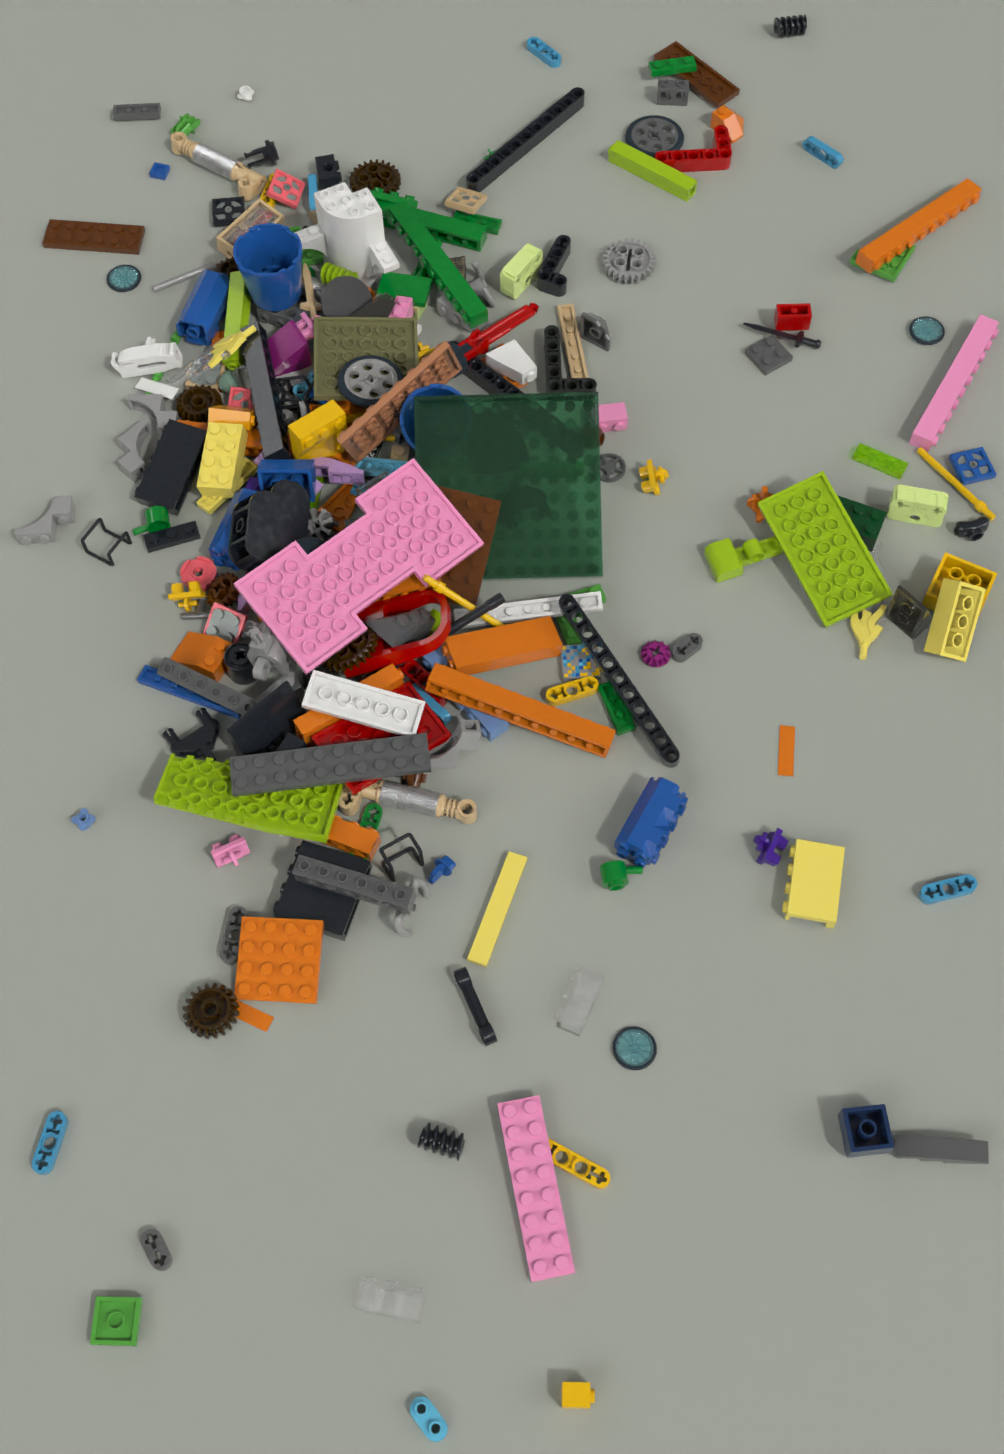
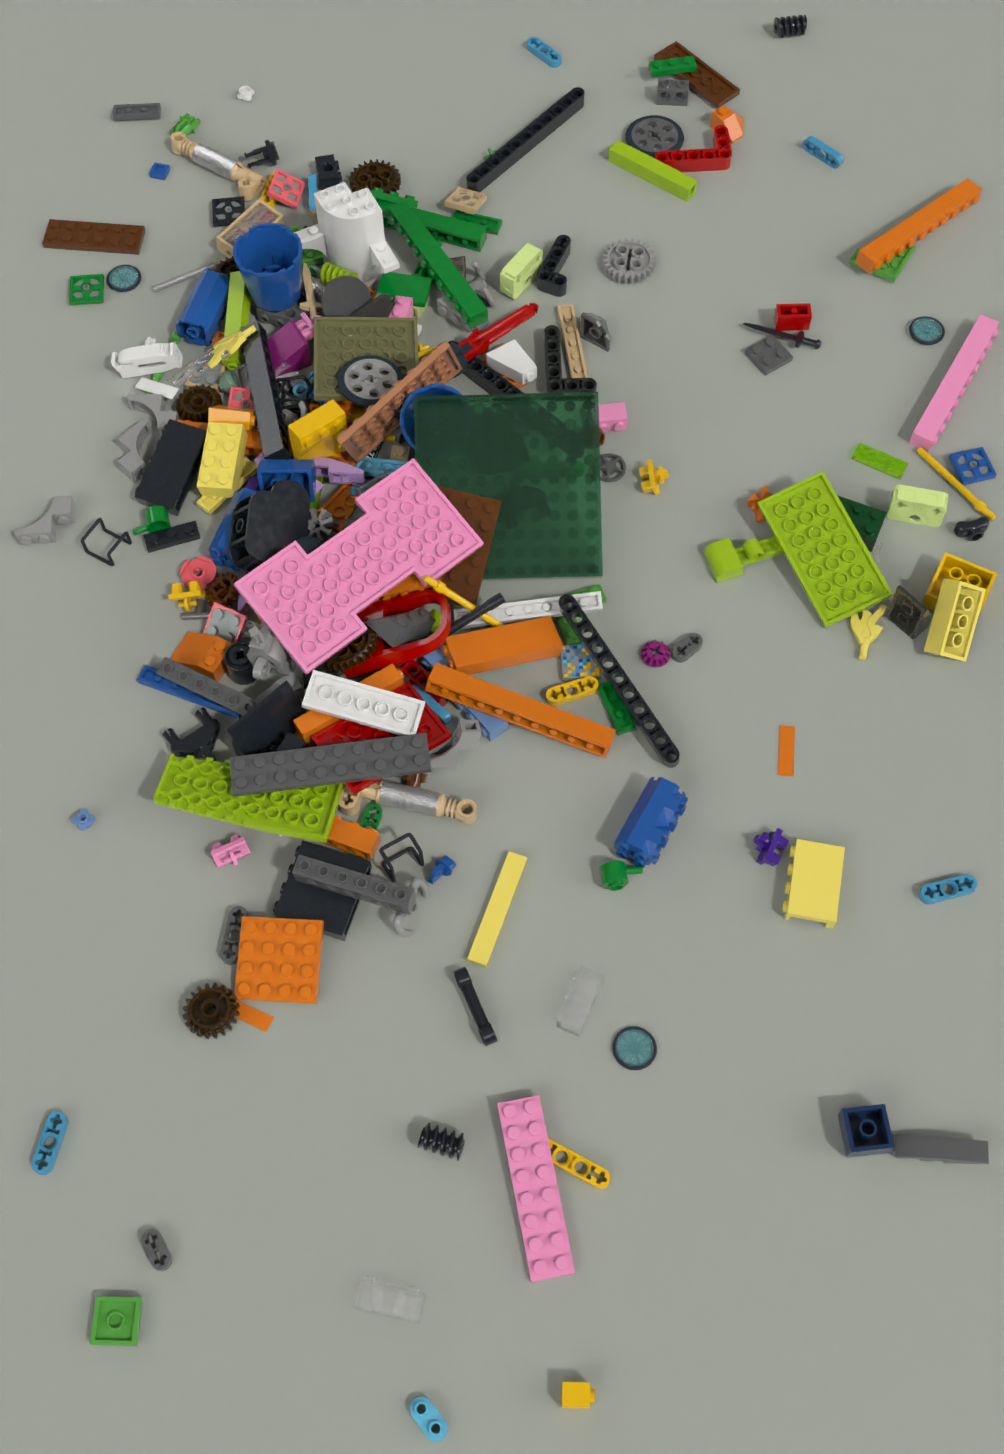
none -> green piece [69,274,104,305]

